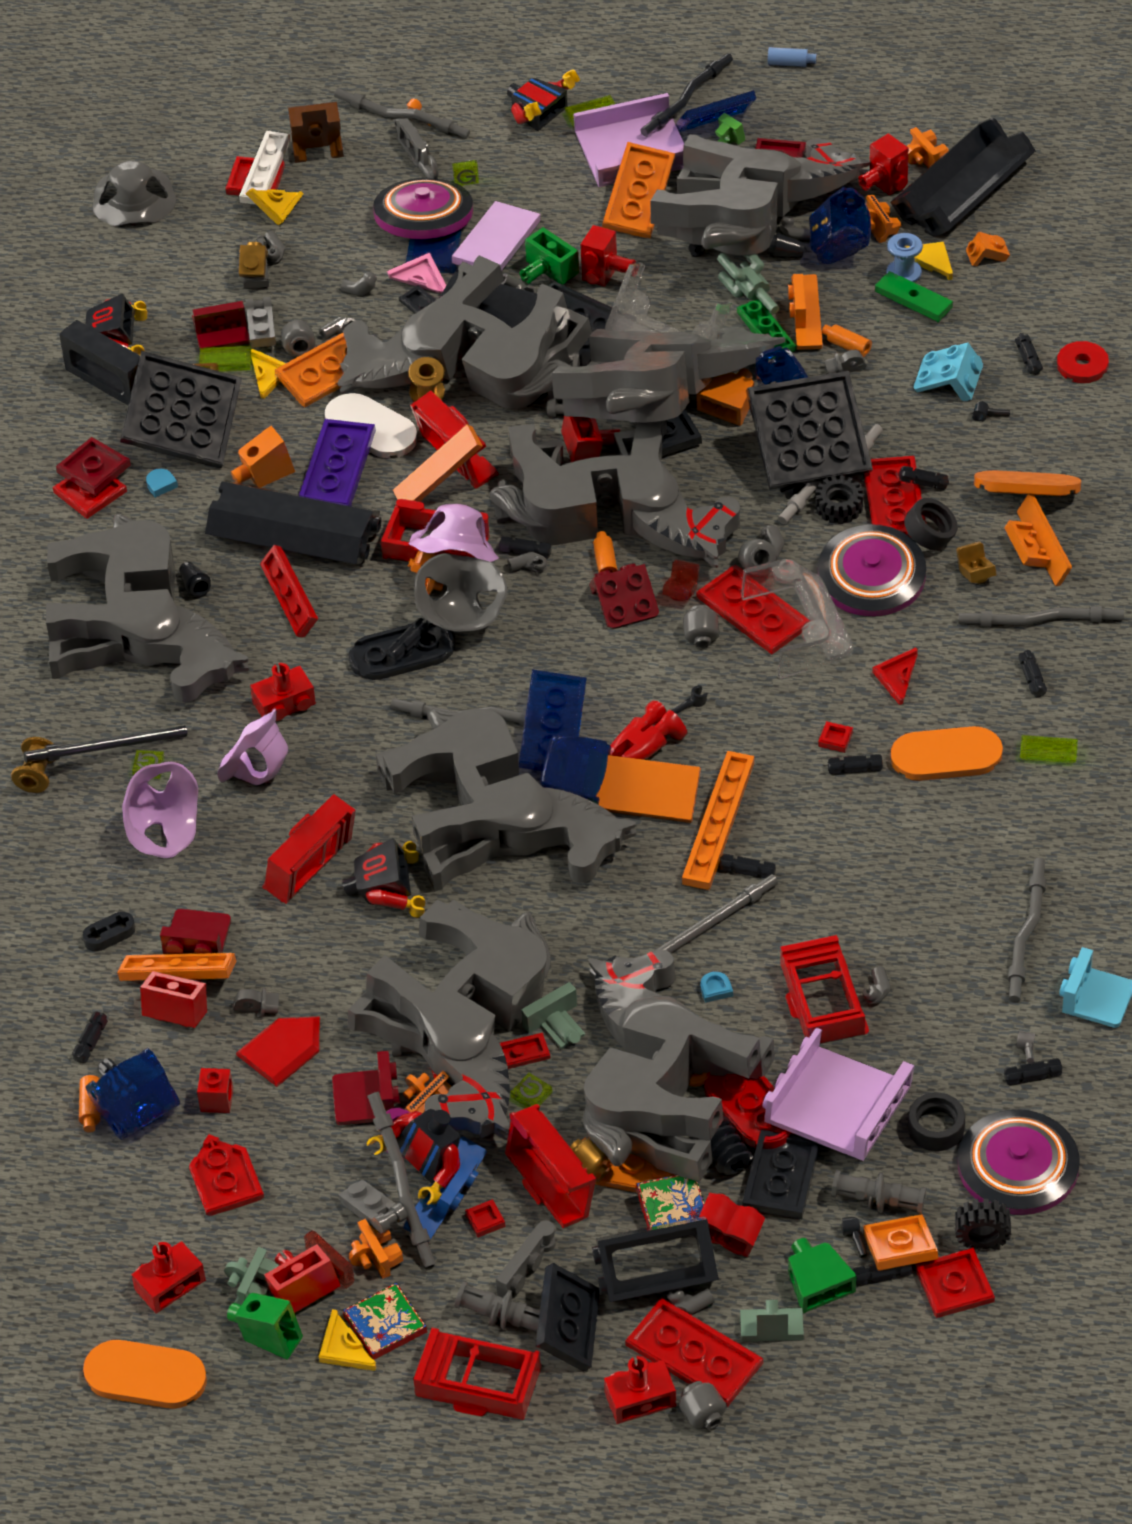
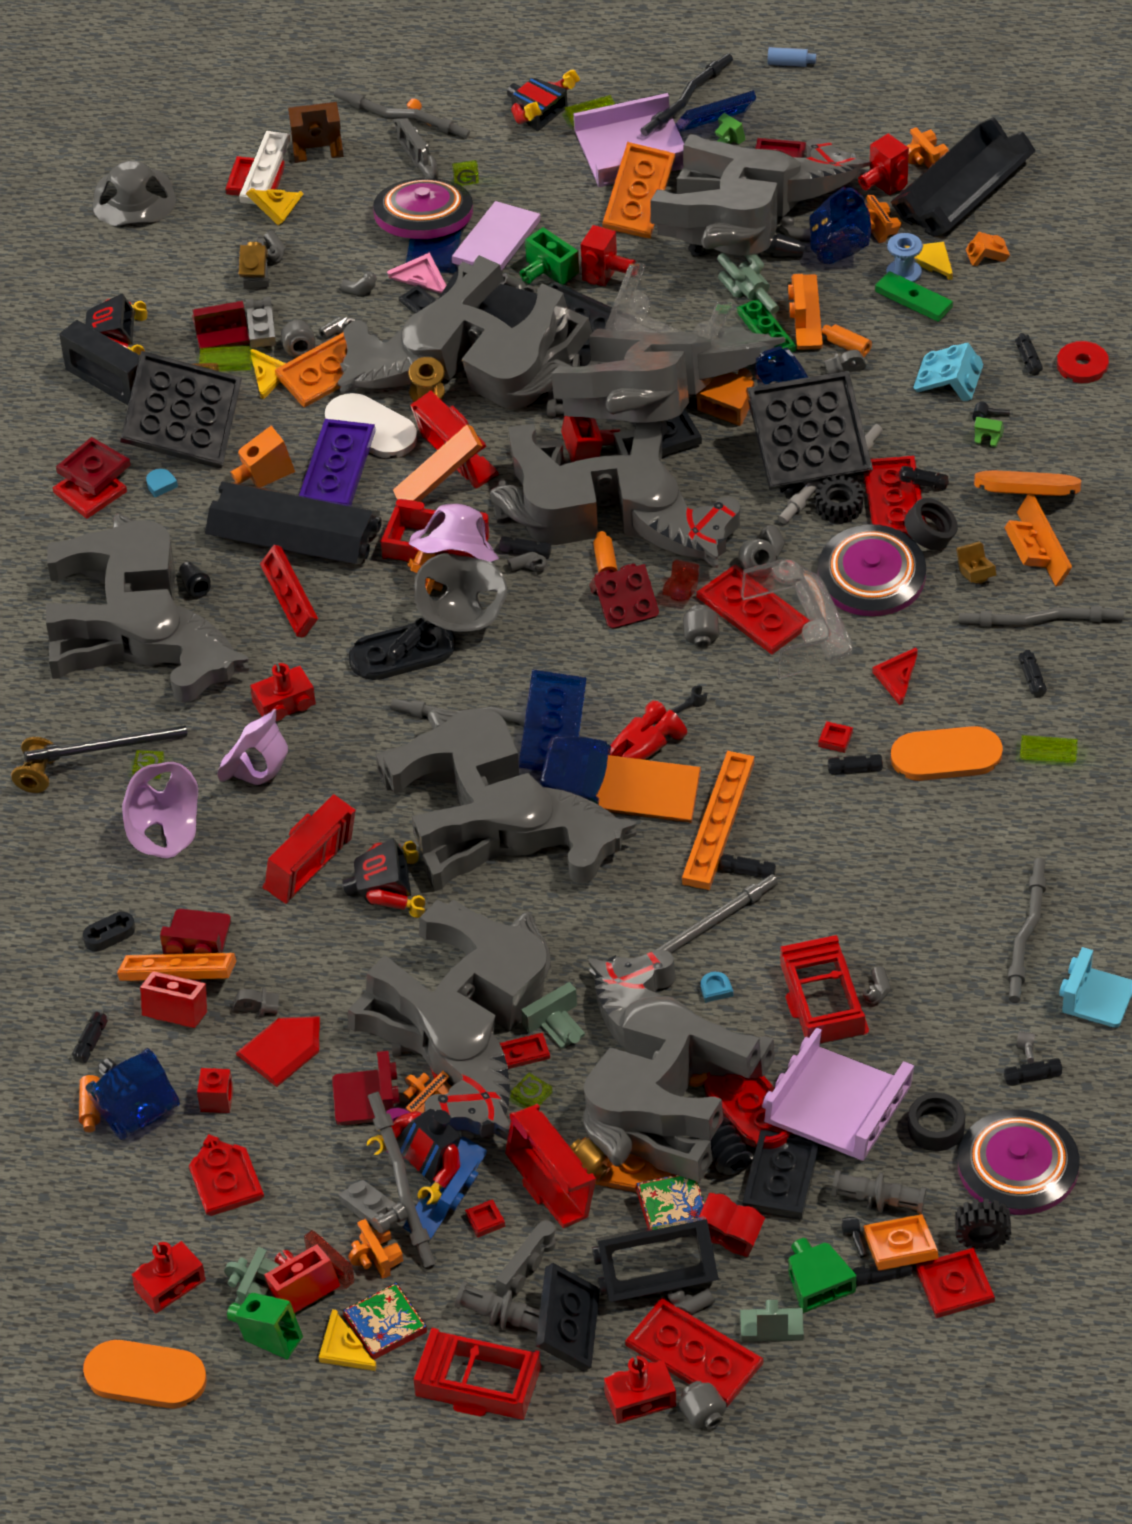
none -> bright green tile [974,417,1004,448]

